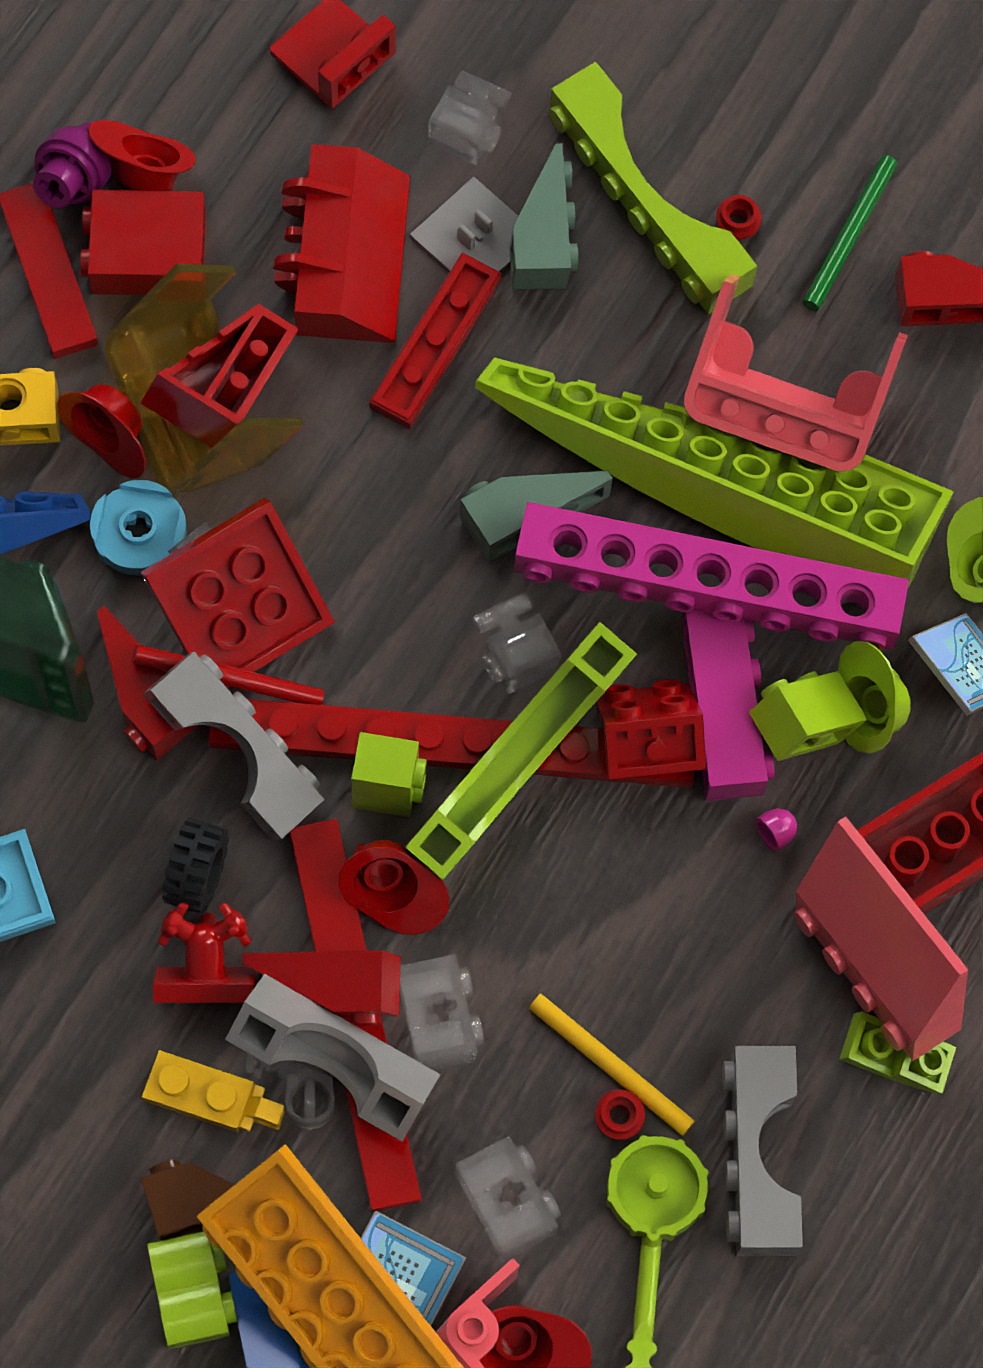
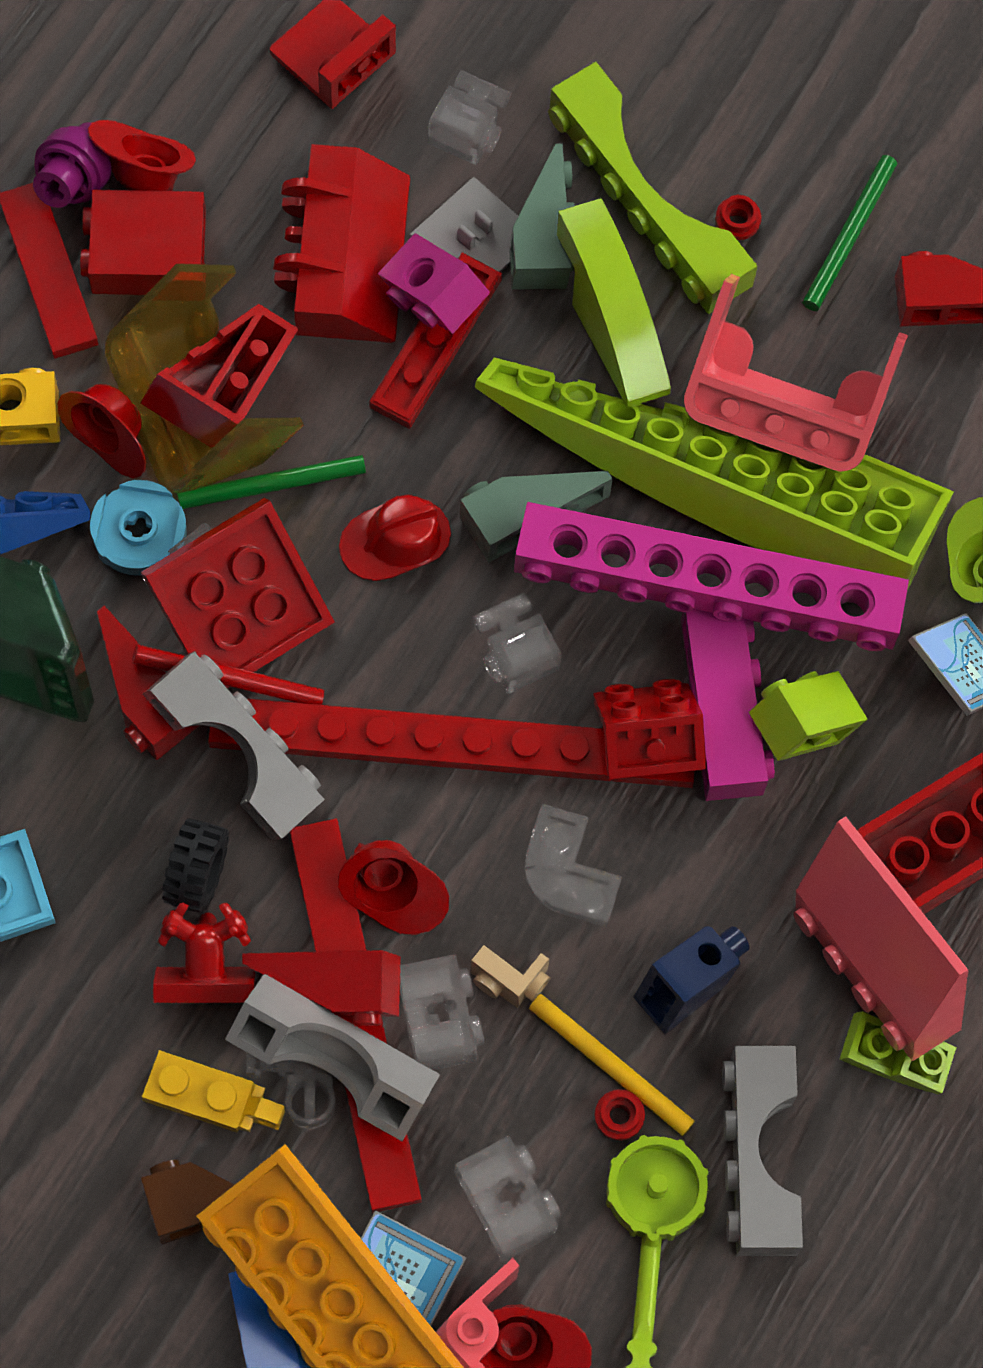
lime brick [147,1231,238,1350] -> none
lime brick [351,732,427,817] -> none
lime arch [405,622,637,880] -> none
dark pink hinge [755,808,797,852] -> none
lime piece [838,641,911,754] -> none
none -> green bar [177,455,366,509]
none -> red piece [339,495,451,581]
none -> dark pink brick [378,233,490,334]
none -> tan bracket [470,945,550,1008]
none -> clear plate [525,803,622,927]
none -> lime slope [557,198,671,408]
none -> dark blue torso [634,926,750,1035]

